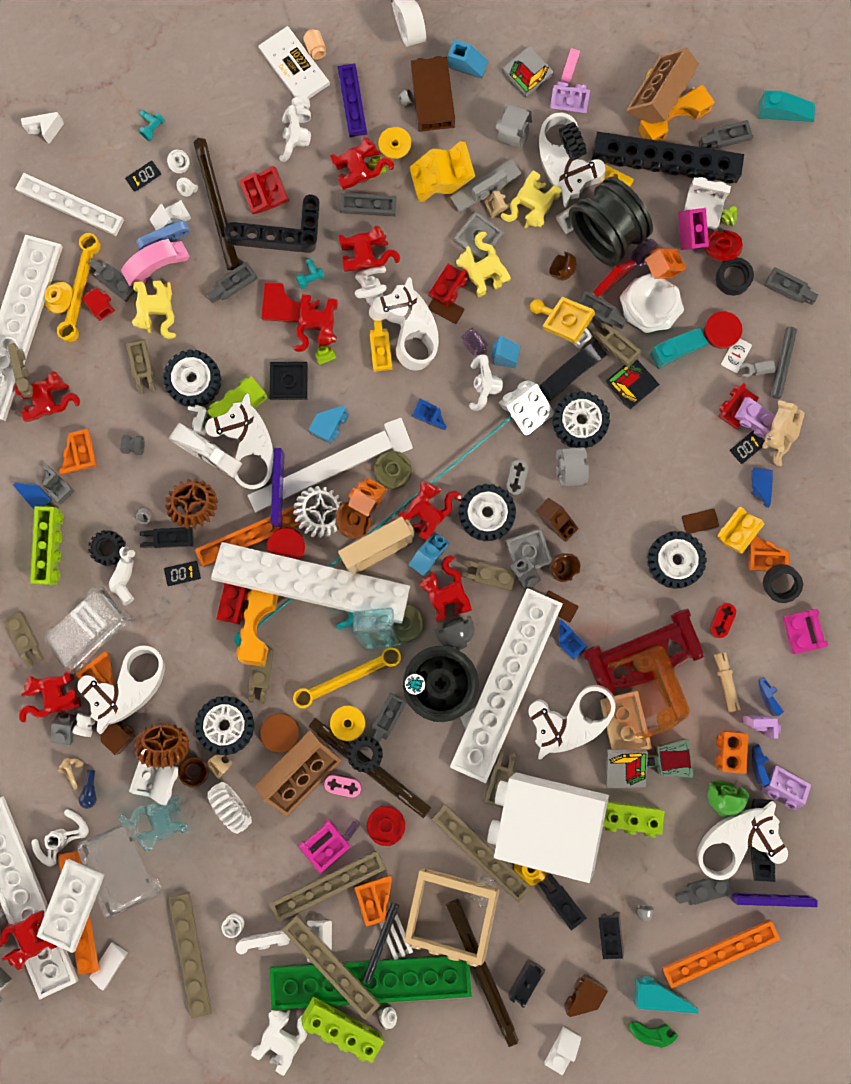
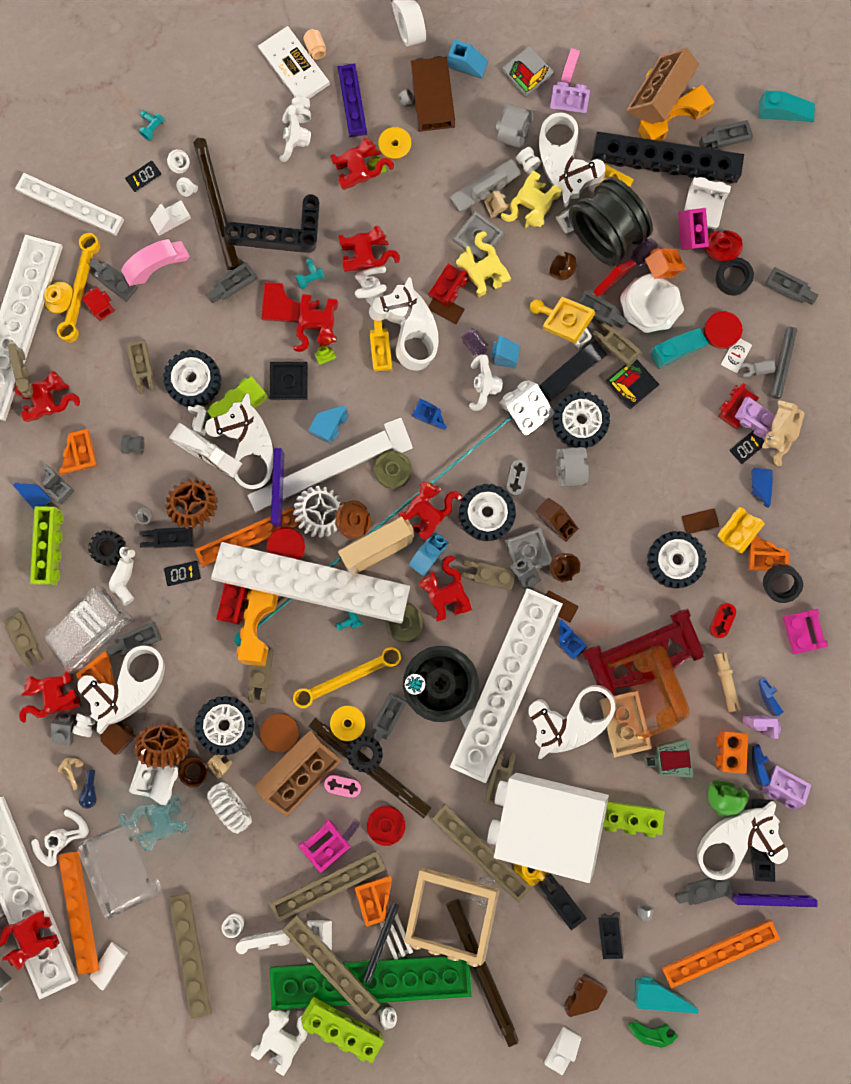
white slope [21,112,64,144] -> none
white tile [37,859,105,953] -> none
light yellow animal [132,281,176,339] -> none
medium blue beam [136,221,190,250] -> none
red slope [239,166,289,214] -> none
dark grey plate [340,193,397,217] -> none
orange brick [348,477,387,517] -> none
clear light blue bracket [353,608,400,650] -> none
yellow bracket [409,141,475,202] -> none
dark grey cylinder [434,615,475,650] -> none
black hinge [508,959,545,1008] -> none
black tyre [559,122,587,161] -> none
tile [606,749,648,788] -> none
lime plate [721,206,737,226] -> none
none -> dark grey hinge [106,622,162,656]
none -> white wheel [516,147,541,174]

